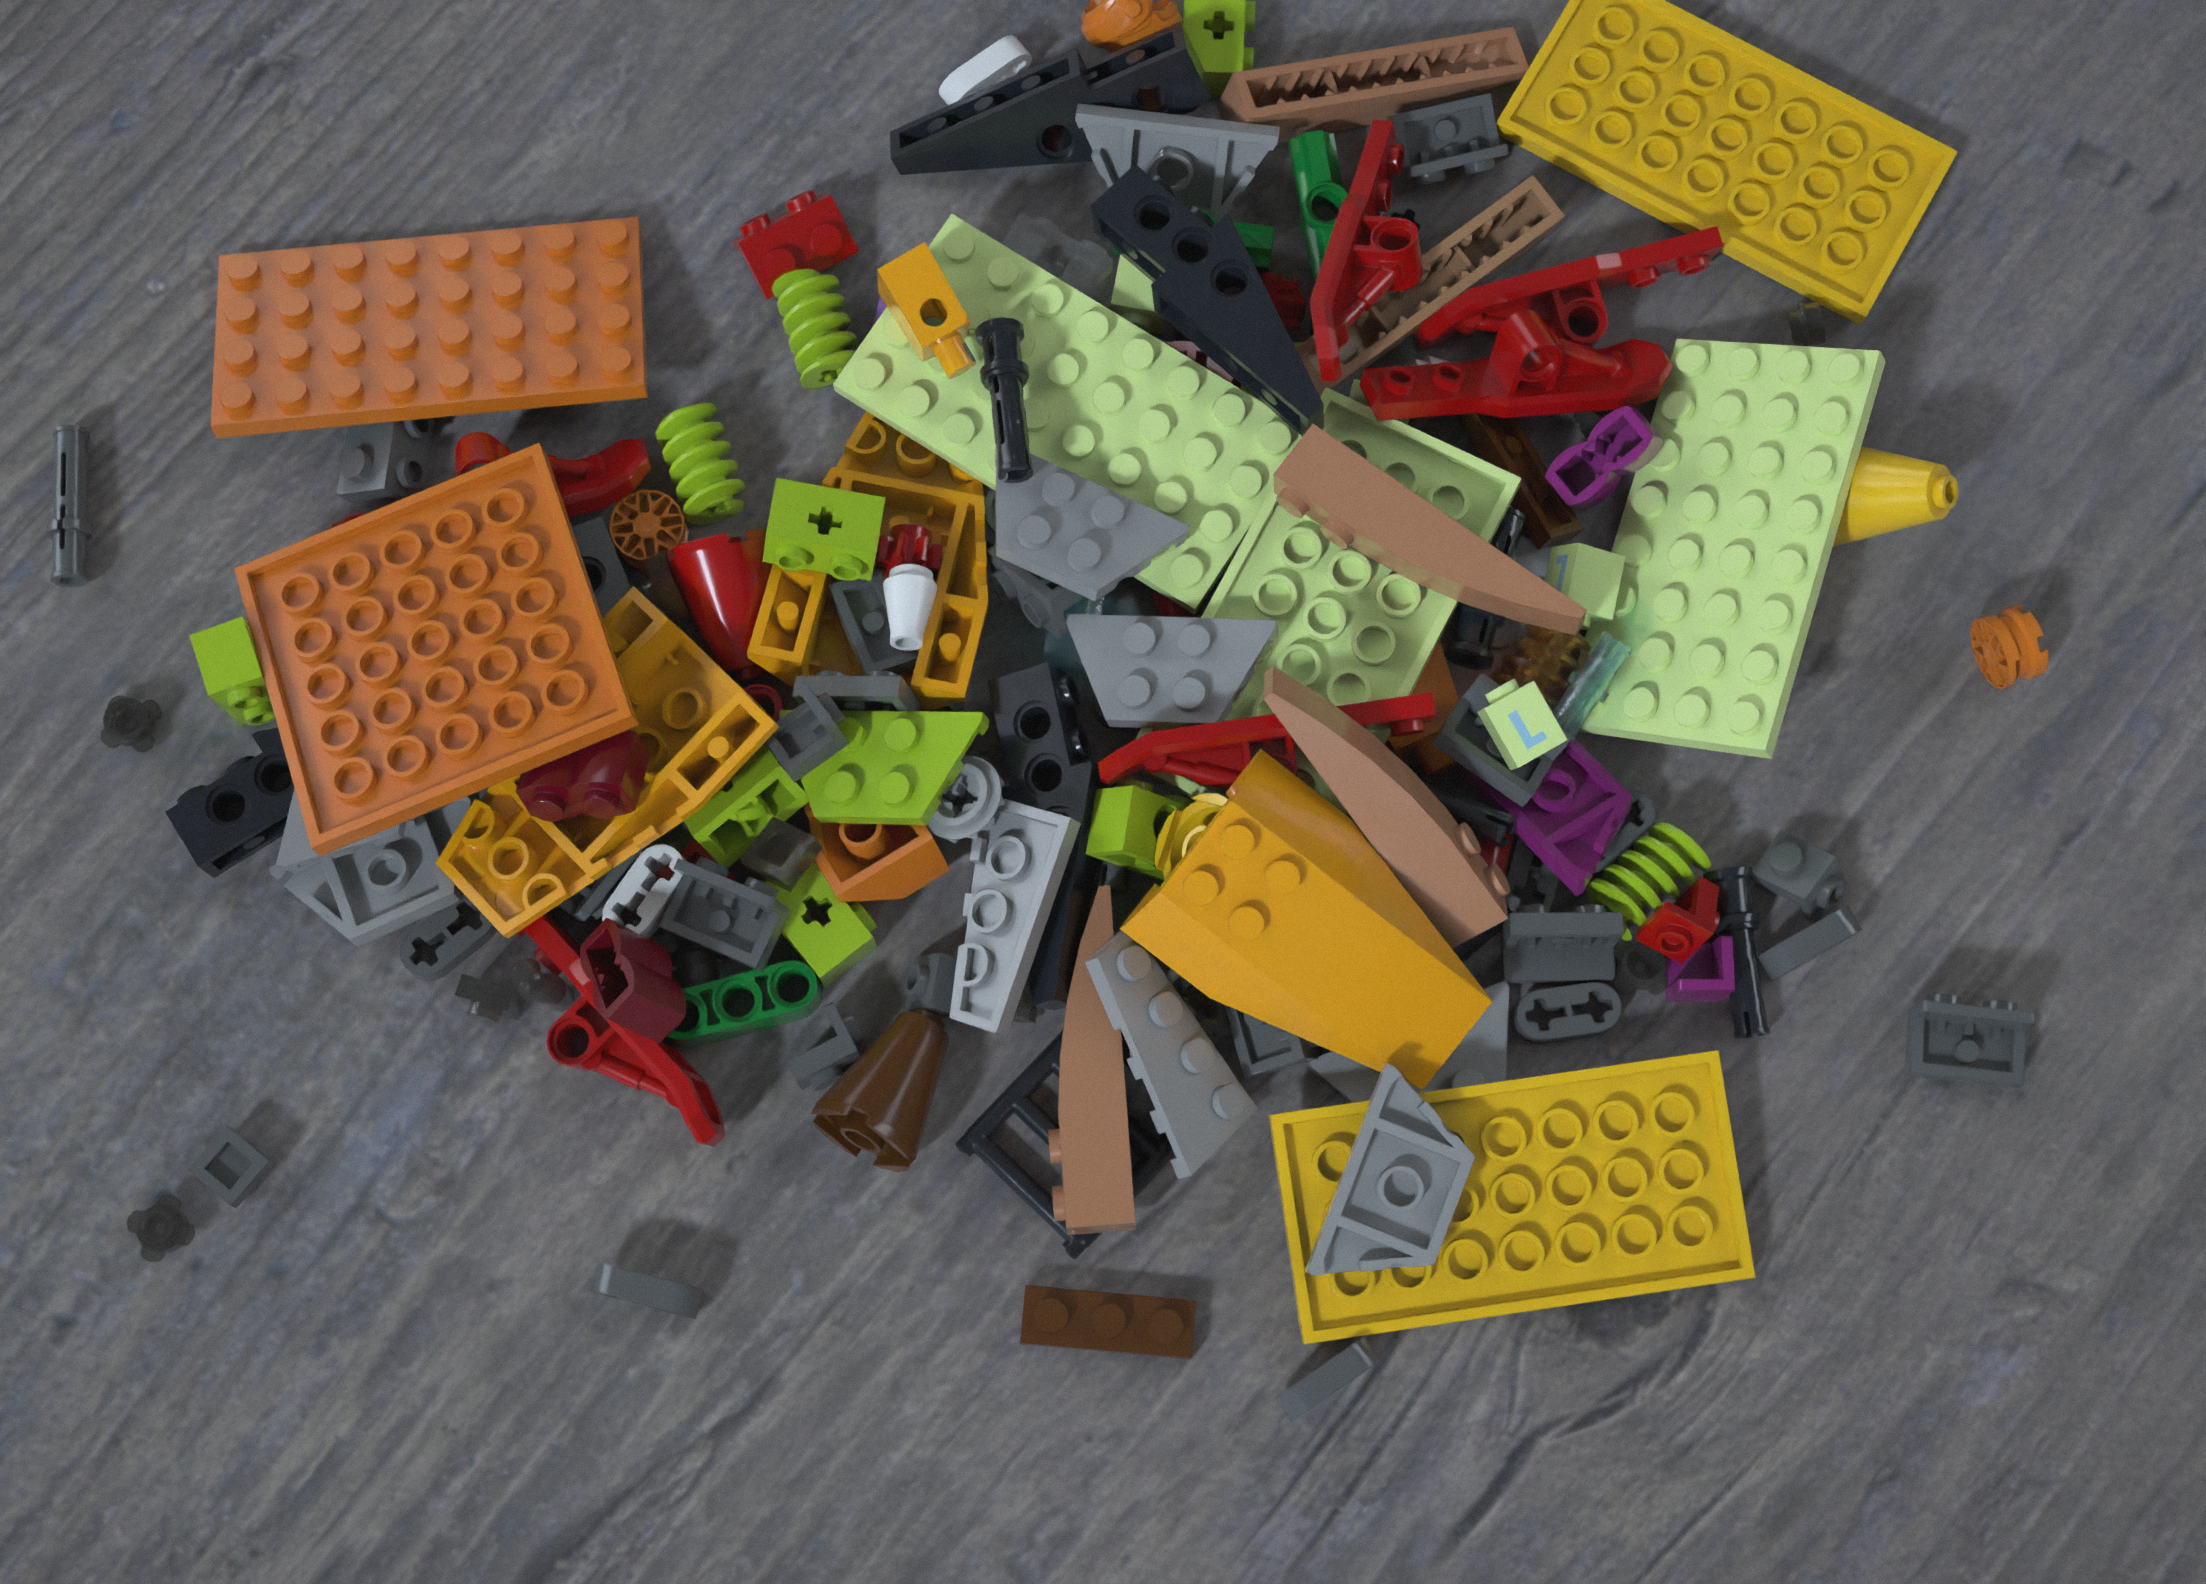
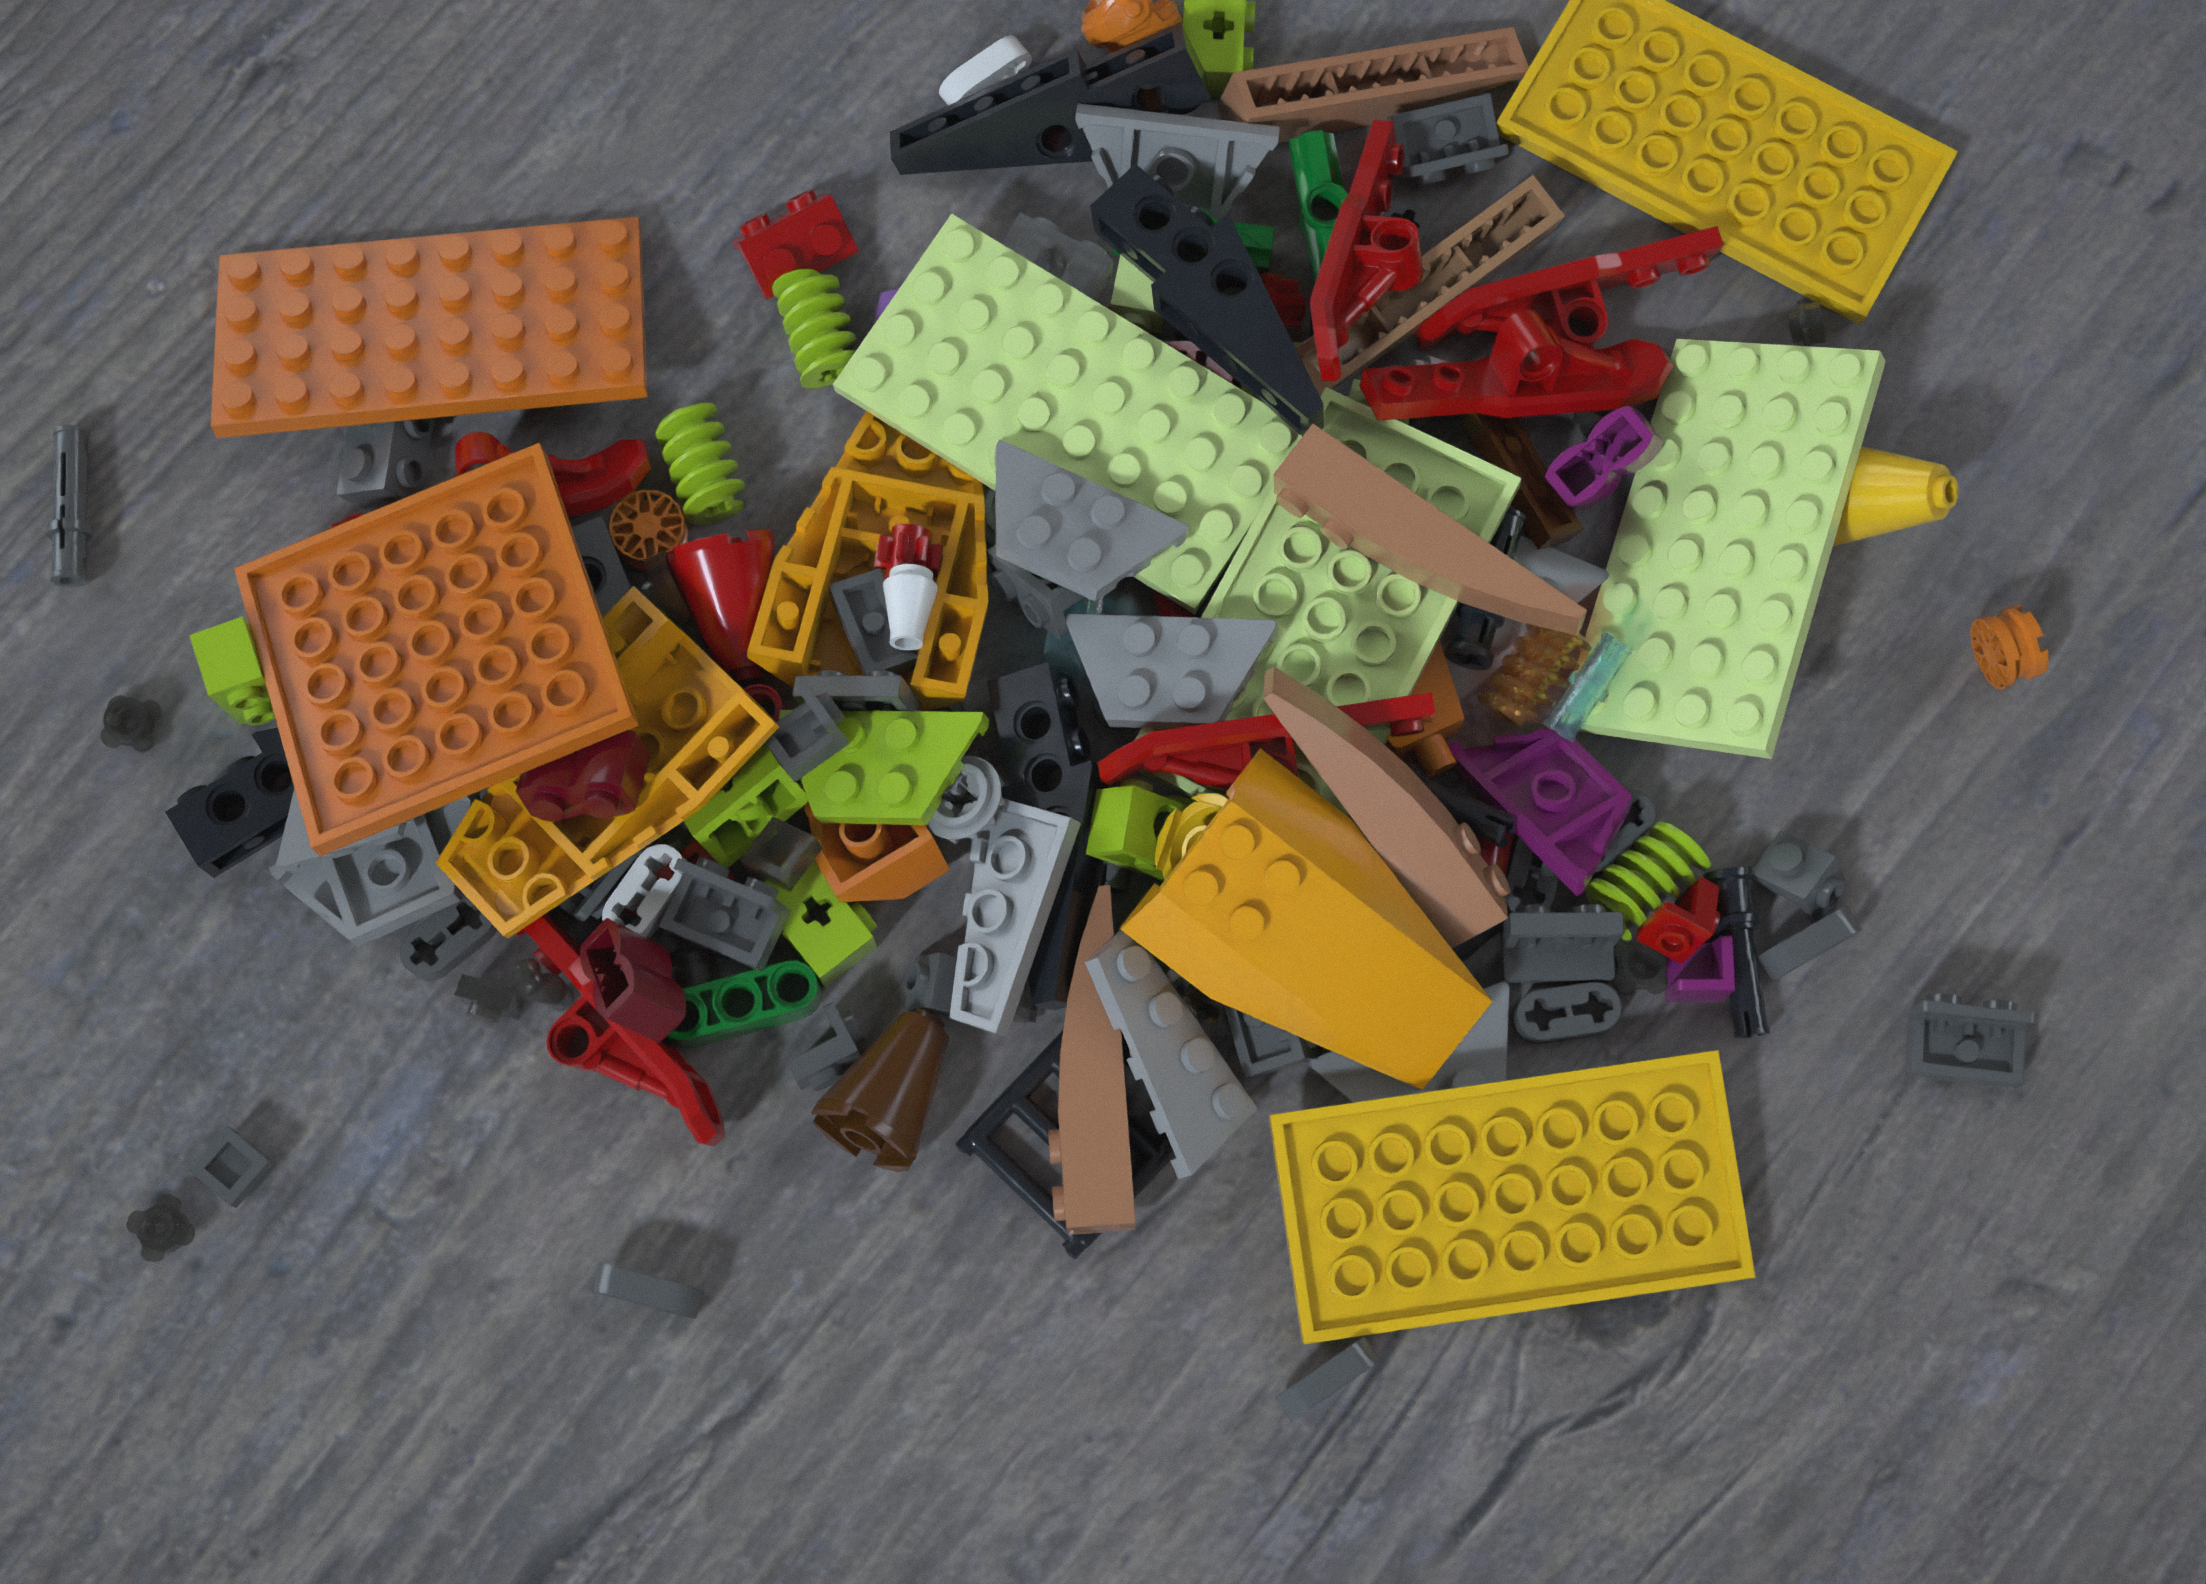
lime brick [762,478,886,581] -> none
light orange torso [877,242,977,379] -> none
black pin [975,317,1033,483] -> none
reddish brown plate [1020,1285,1196,1360] -> none
light grey wing [1305,1063,1475,1276] -> none
dark grey bracket [1431,674,1571,808] -> none
yellowish green brick [1477,678,1568,770] -> none
yellowish green brick [1545,543,1626,629] -> none

